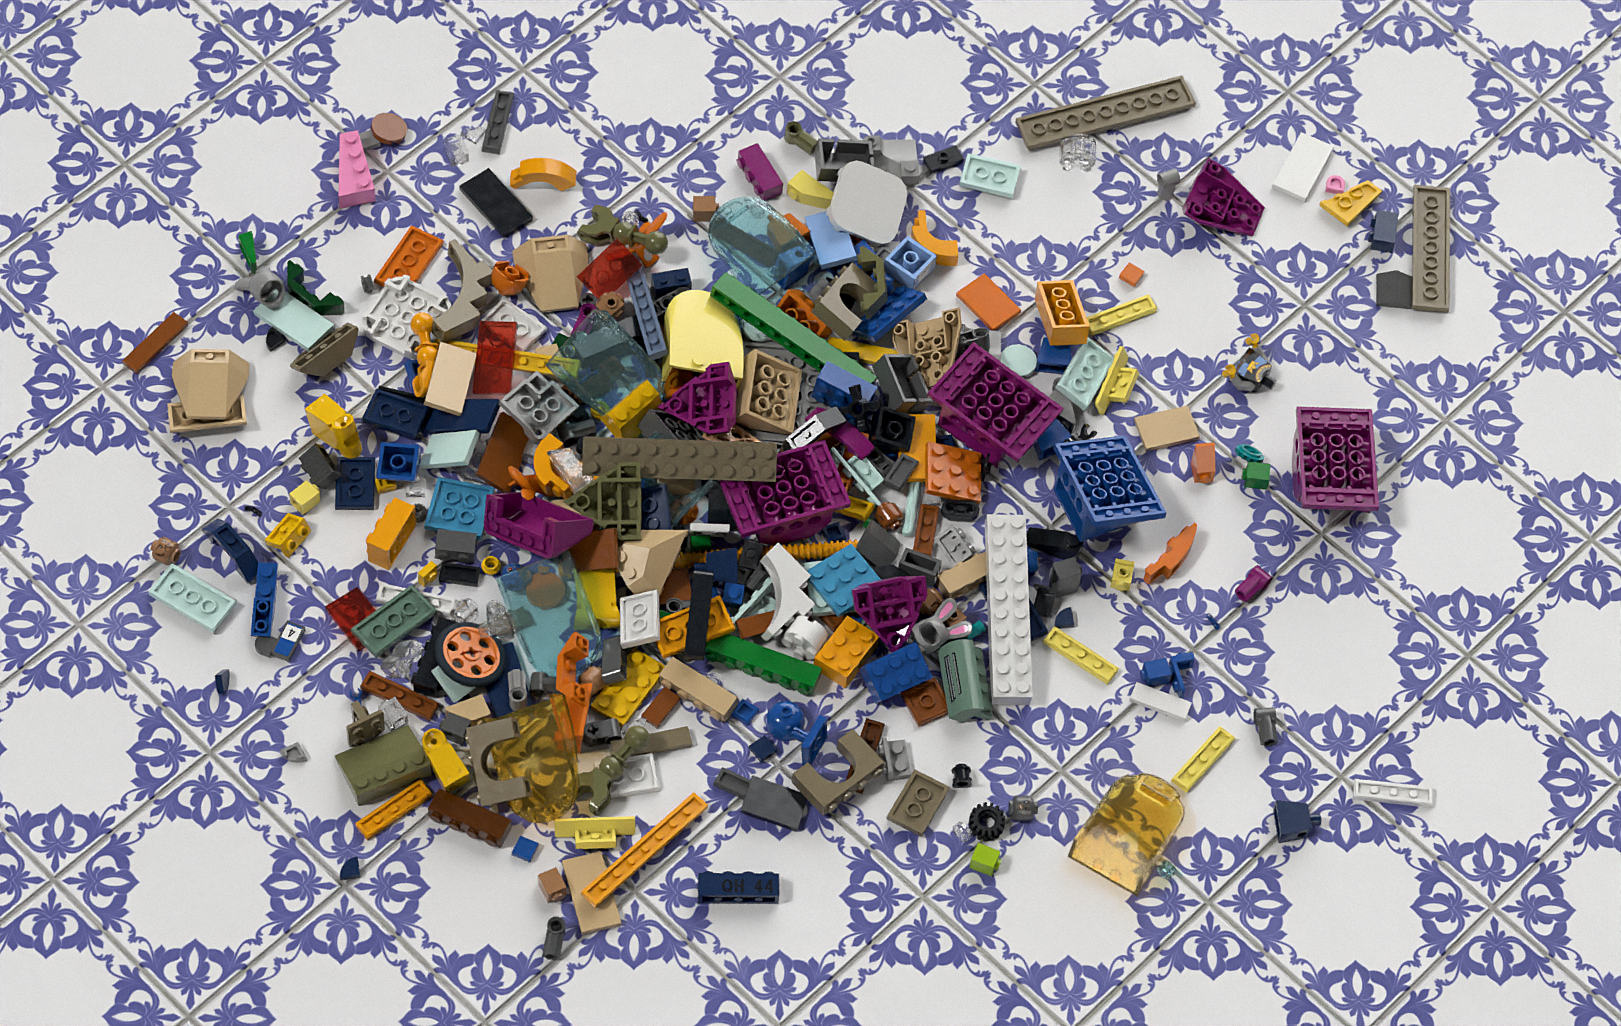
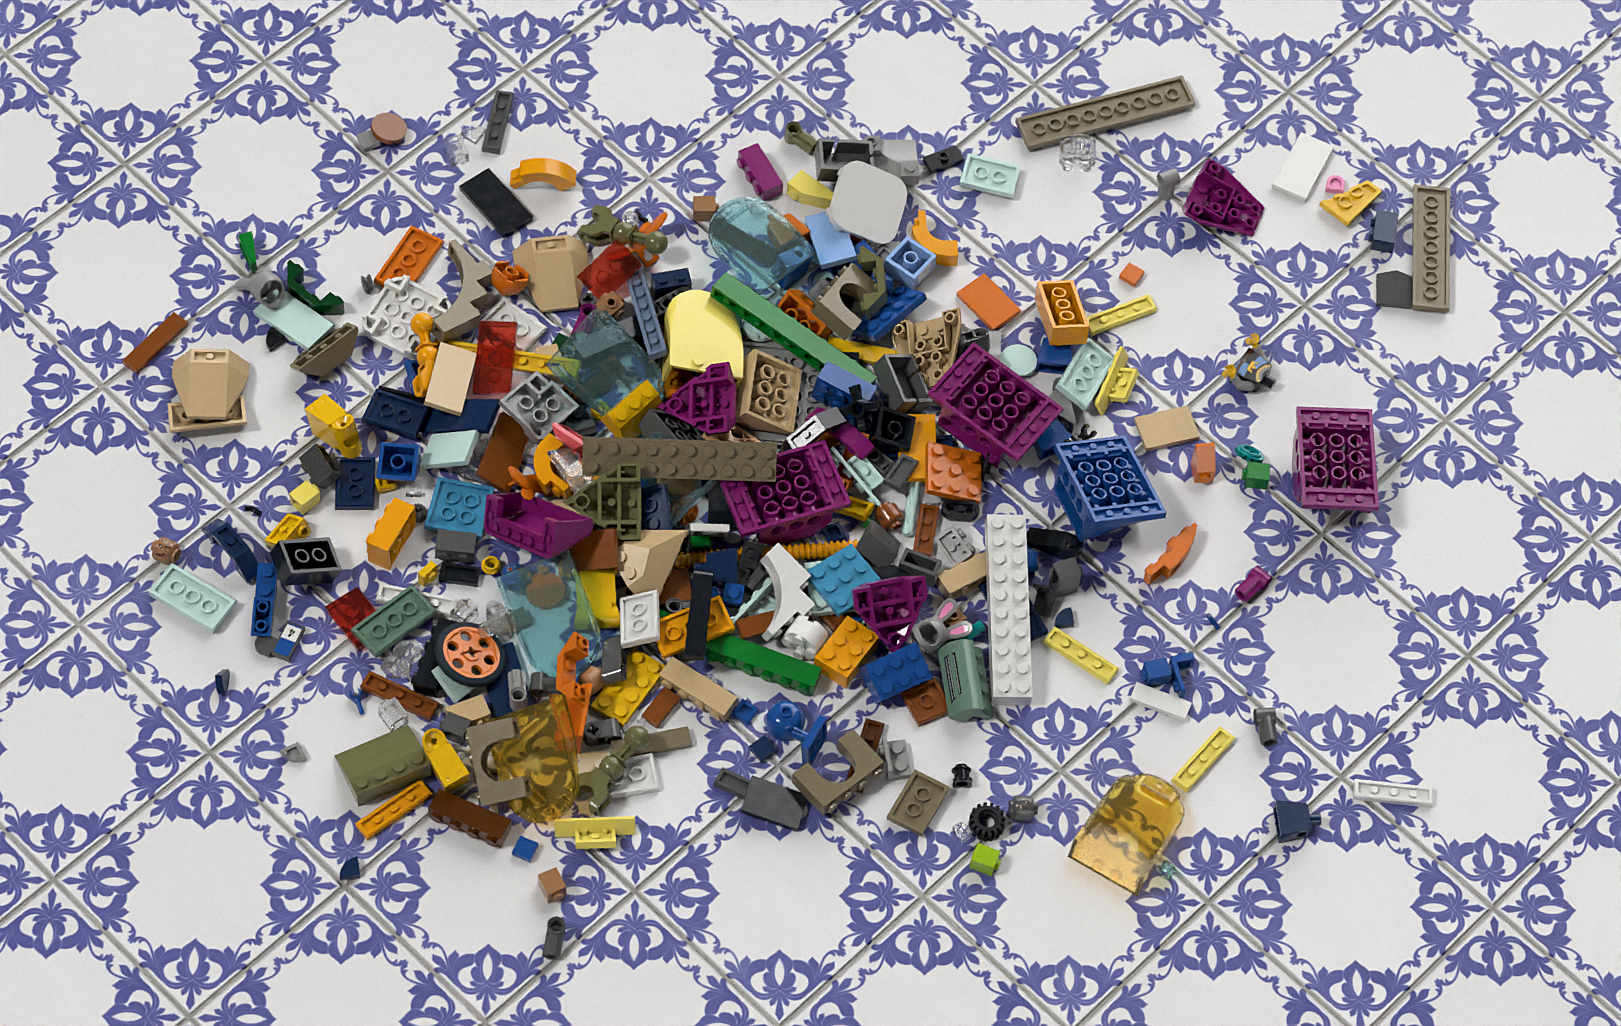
bright pink wedge [338,130,375,209] -> none
dark tan bracket [346,700,385,747] -> none
tan tile [562,851,621,935] -> none
light orange plate [581,792,708,908] -> none
dark blue brick [698,871,779,904] -> none
medium nougat head [918,587,943,616] -> none
light yellow brick [1110,558,1135,591] -> none
none -> black brick [270,537,342,586]
none -> coral slope [552,422,583,459]

